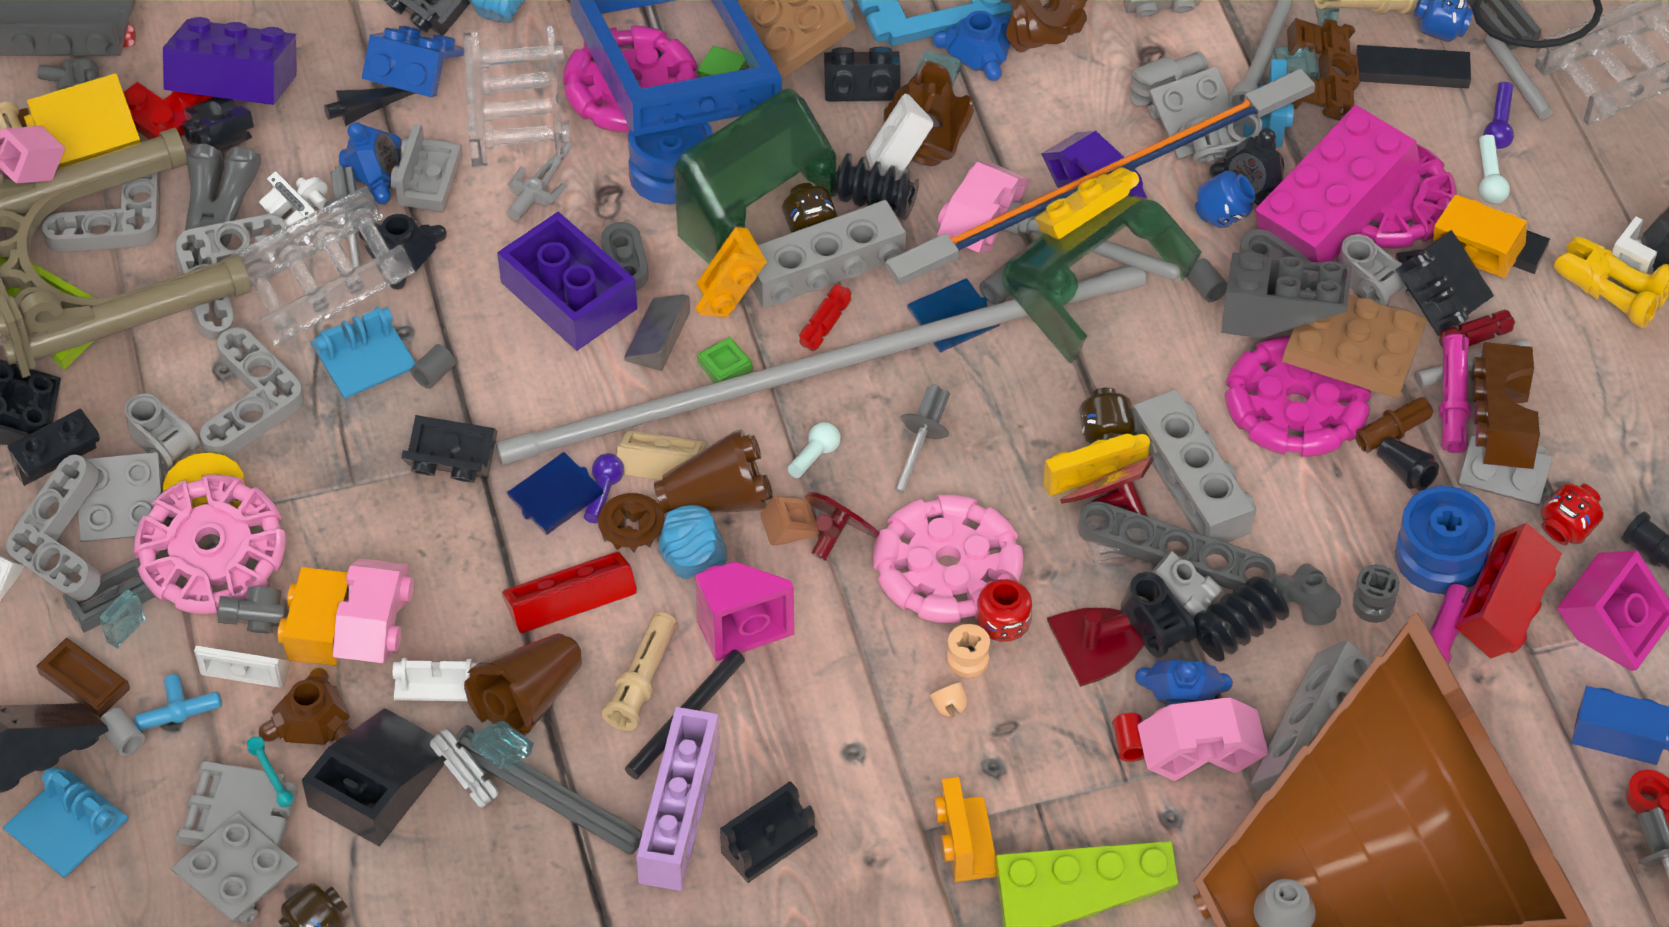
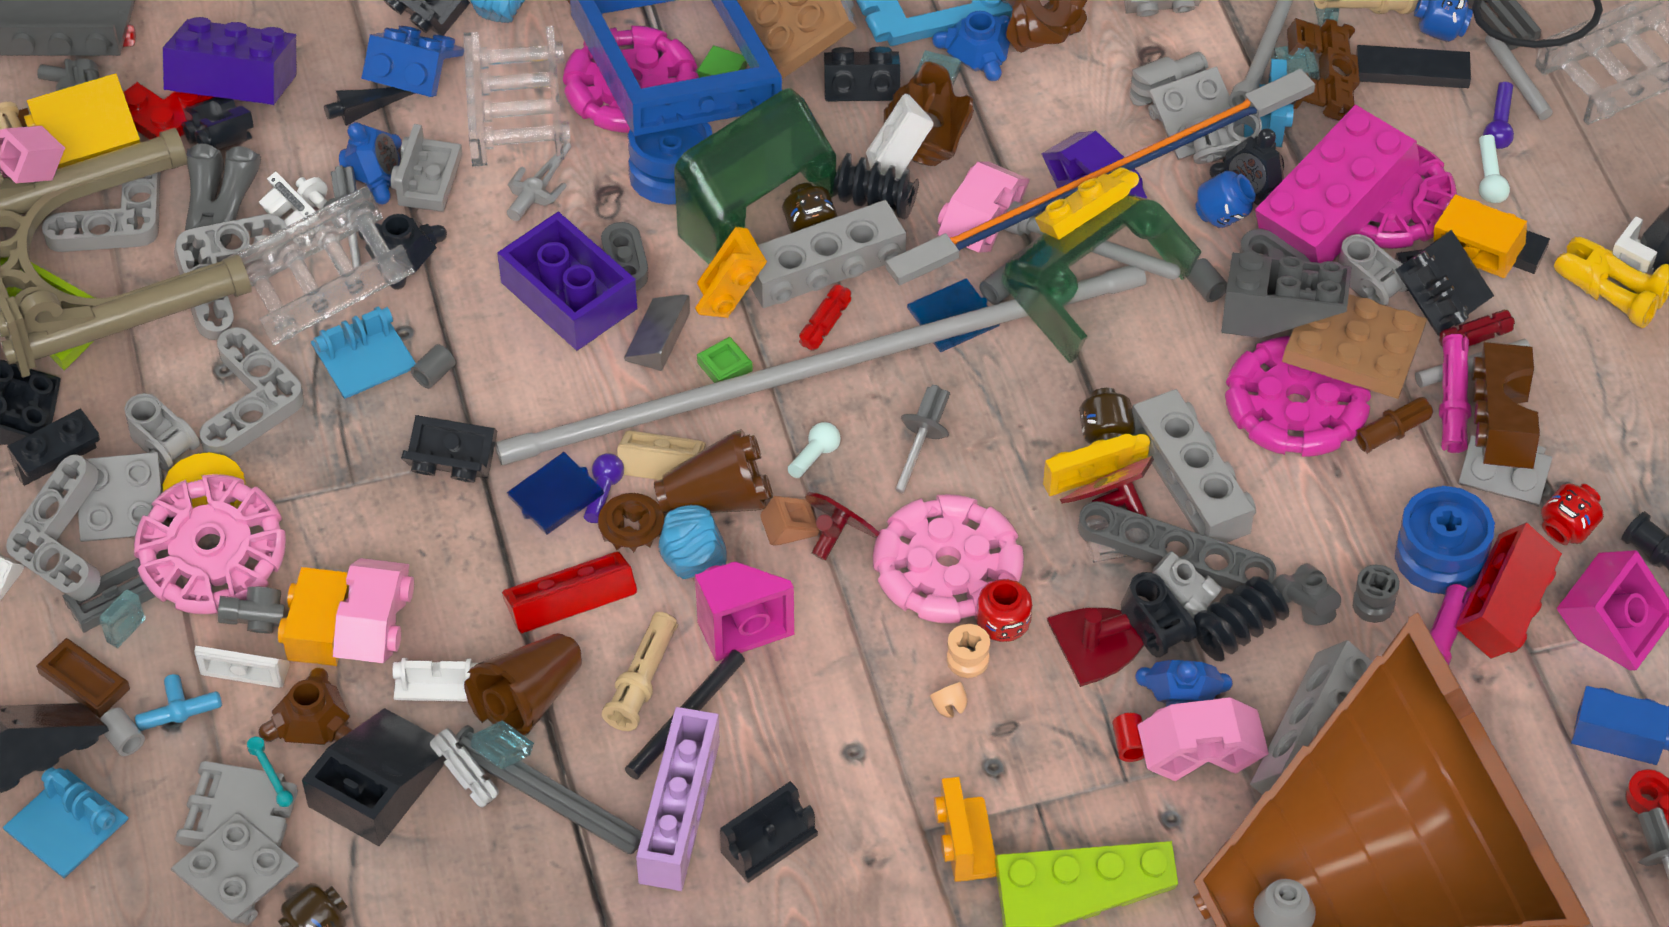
black cone [1377,437,1439,491] -> none

